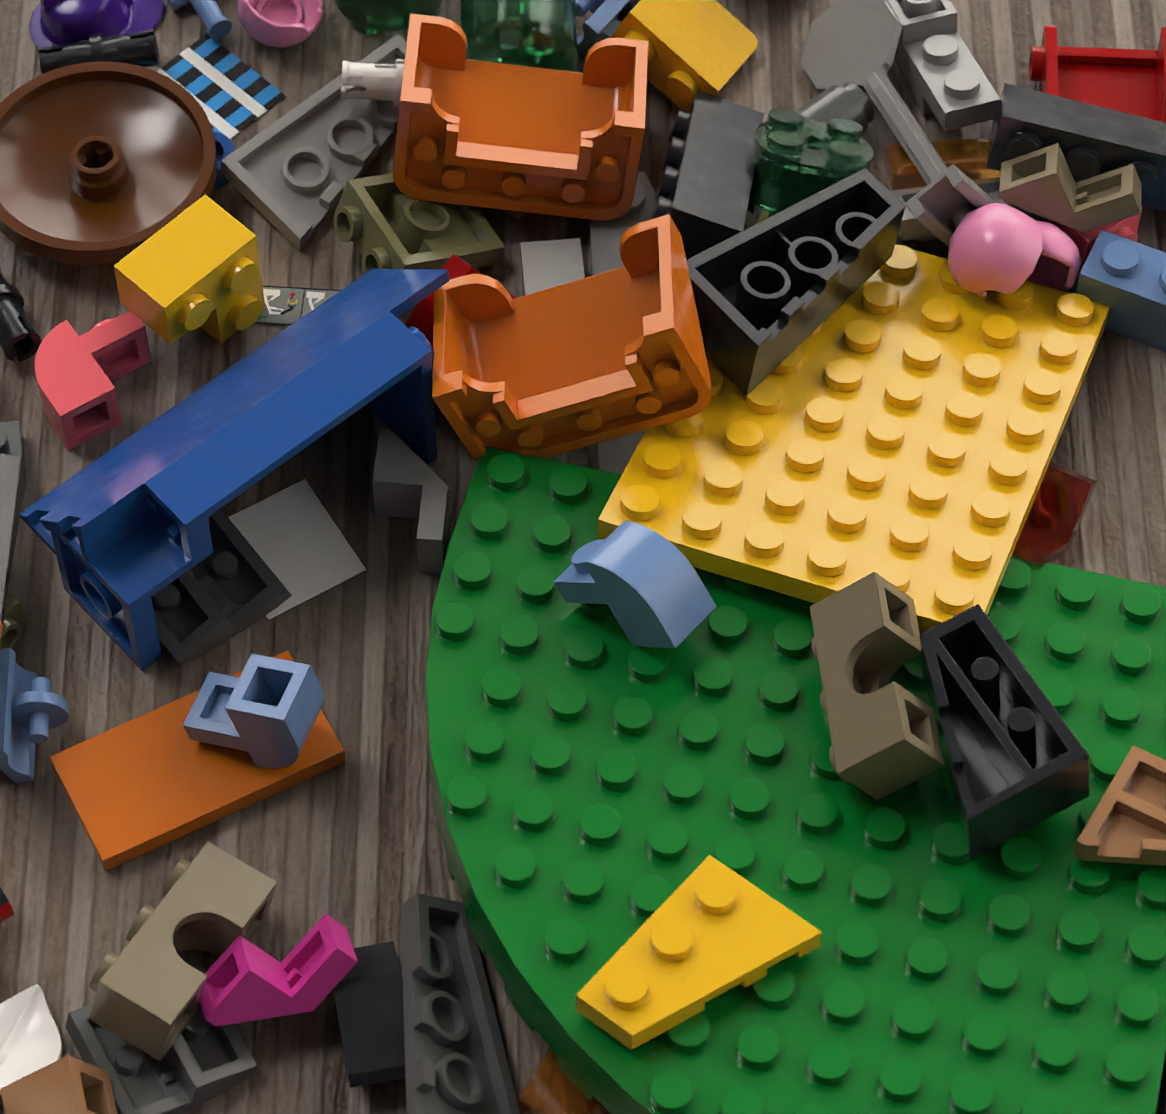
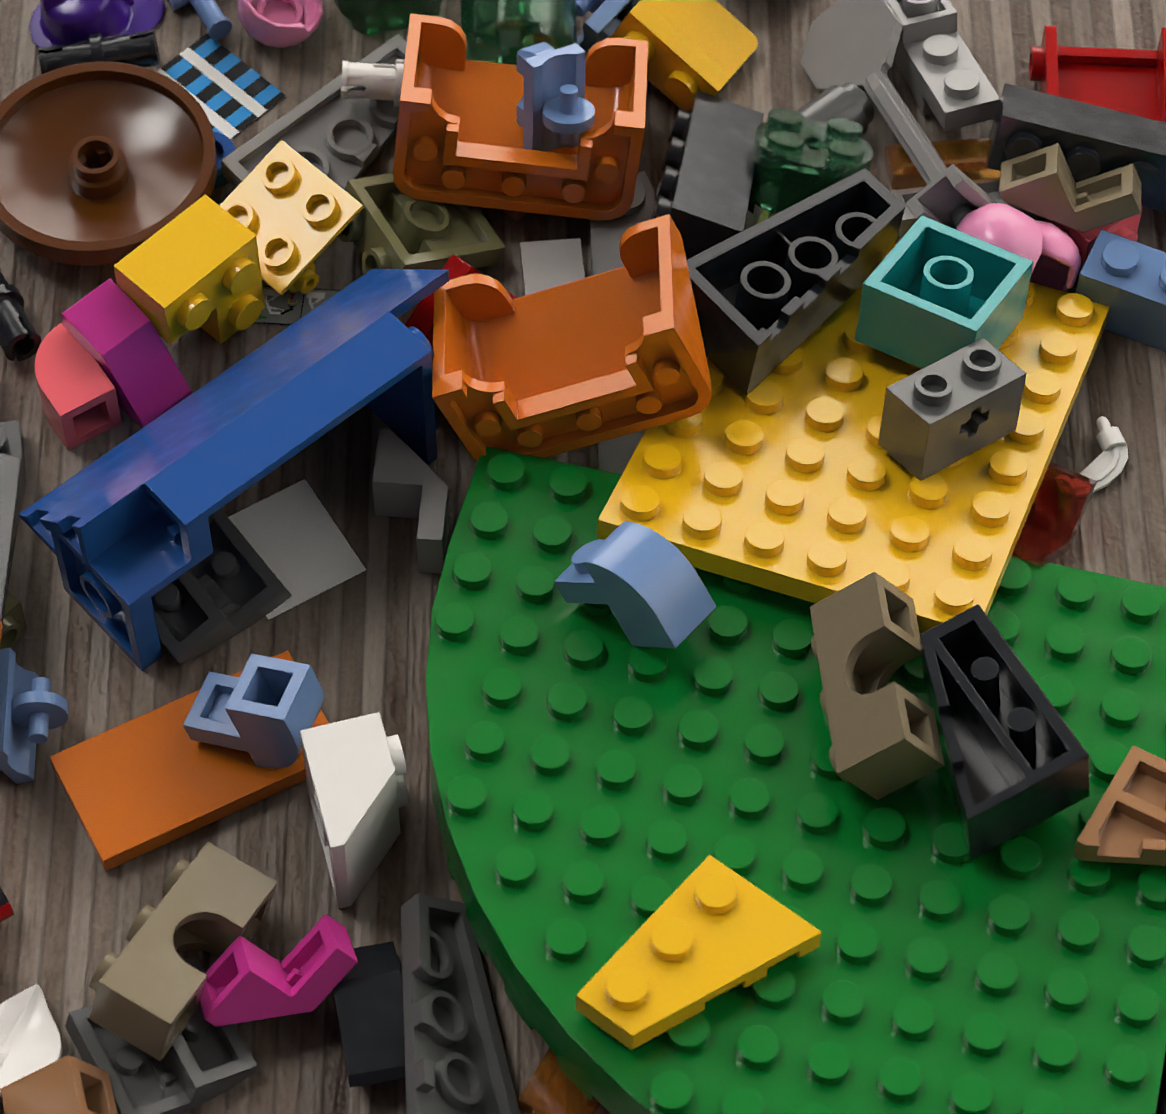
none -> dark pink slope [62,278,191,429]
none -> yellow hinge [220,140,364,296]
none -> white slope [300,712,409,909]
none -> medium blue hips [516,42,595,152]
none -> teal brick [855,215,1033,369]
none -> dark grey brick [878,338,1026,481]
none -> white piece [1055,416,1128,497]

